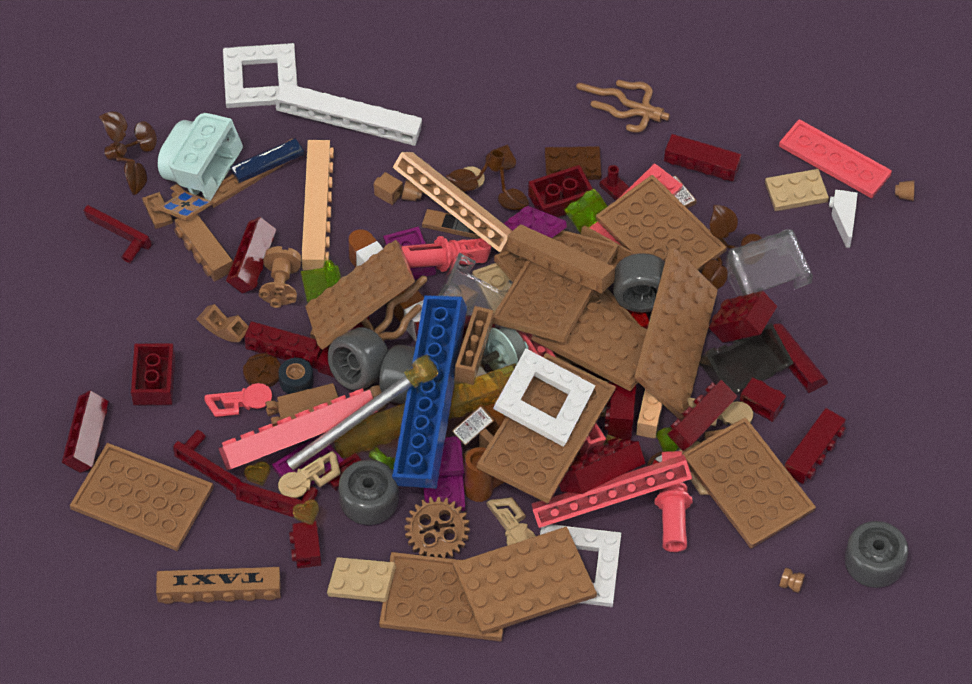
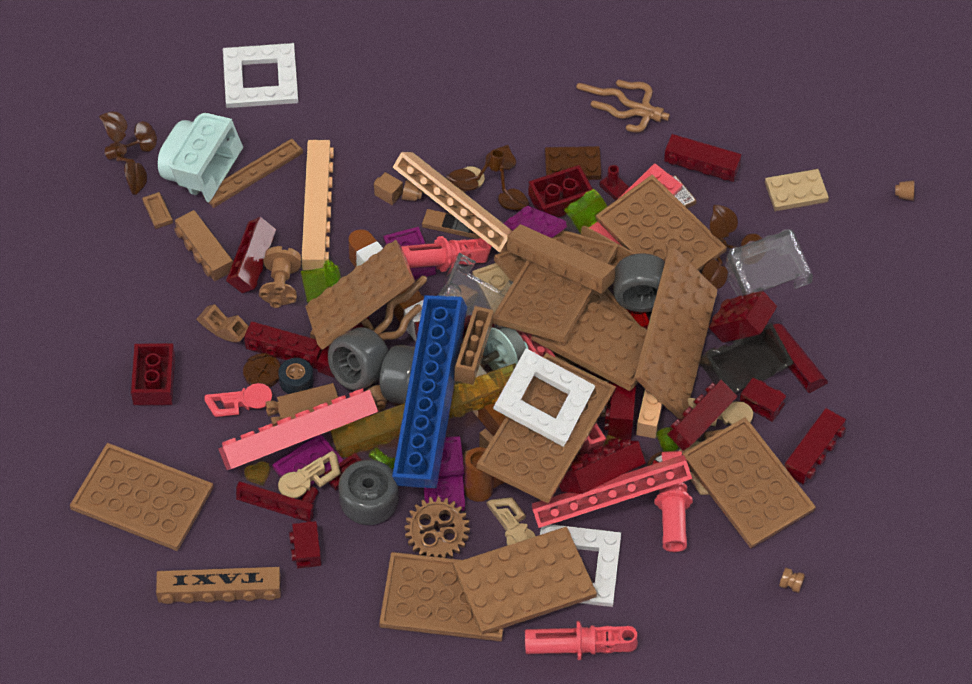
brick [62,390,109,473] -> none
dark red piece [83,205,152,263] -> none
medium nougat flag [150,184,212,221] -> none
dark red piece [173,430,241,494] -> none
dark blue tile [230,138,304,183] -> none
white brick [276,83,422,146] -> none
flat silver piece [287,355,439,470] -> none
clear yellow tile [293,500,319,525] -> none
tan plate [327,557,396,602] -> none
tile [452,405,495,445] -> none
coral plate [779,119,892,199] -> none
white slope [829,190,858,248] -> none
dark grey wheel [845,521,908,588] -> none
none -> coral piece [525,621,638,660]

